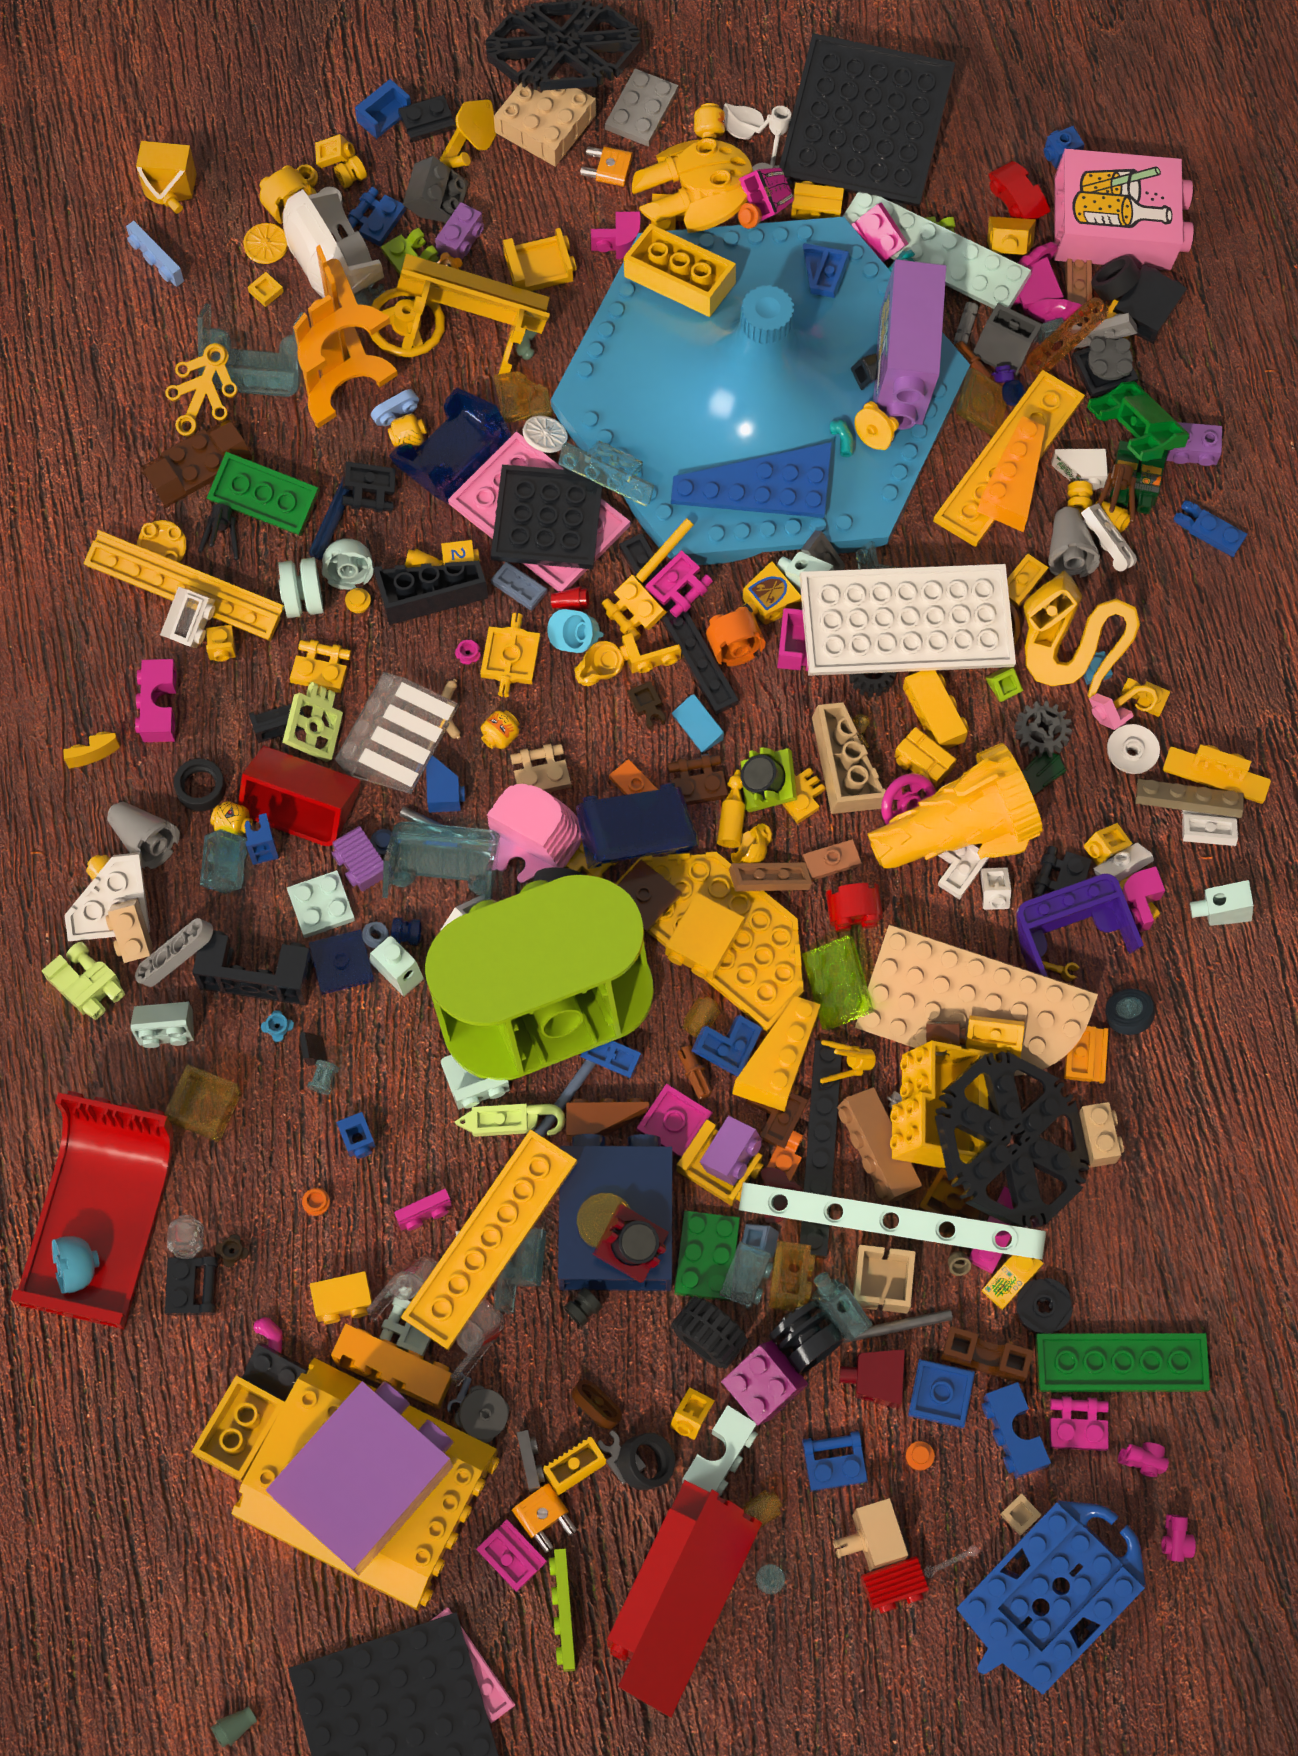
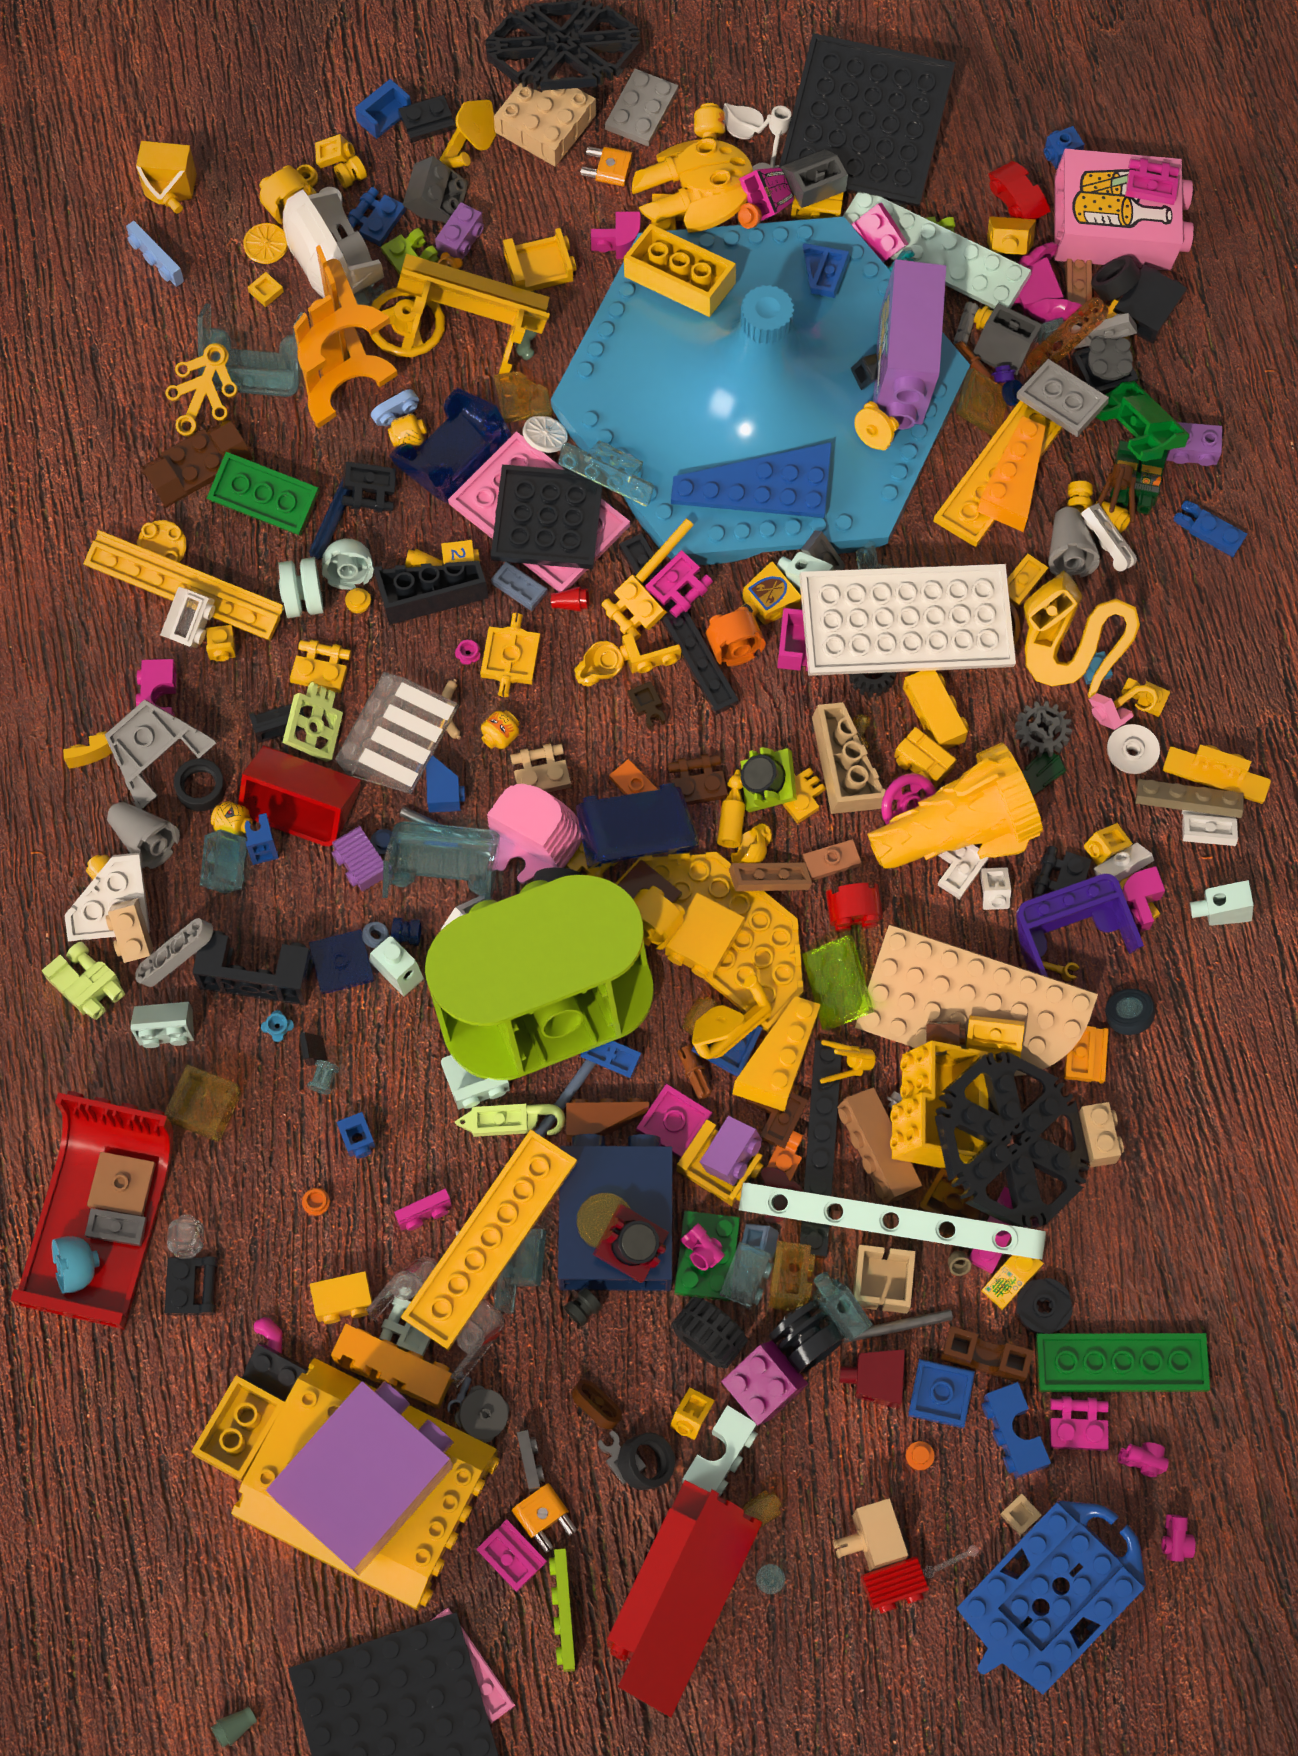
black plant [198,504,239,561] -> none
dark brown plate [215,1234,249,1268] -> none
light aqua plate [287,870,355,938] -> none
yellow brick [543,1437,606,1496] -> none
medium azure piece [547,609,604,653] -> none
dark azure slope [672,694,724,754] -> none
blue plate [802,1431,868,1492] -> none
teal arm [830,419,853,457] -> none
lime slope [985,667,1023,702] -> none
white slope [1051,449,1108,490] -> none
none -> flat silver plate [85,1208,147,1247]
none -> medium nougat plate [87,1152,156,1217]
none -> light grey wing [105,700,218,809]
none -> yellow brick [633,886,686,950]
none -> dark pink plate [680,1223,725,1270]
none -> yellow piece [692,975,772,1059]
none -> dark grey slope [781,149,848,208]
none -> yellow plate [974,305,993,330]
none -> light grey plate [1017,359,1109,437]
none -> dark pink plate [1125,158,1179,205]

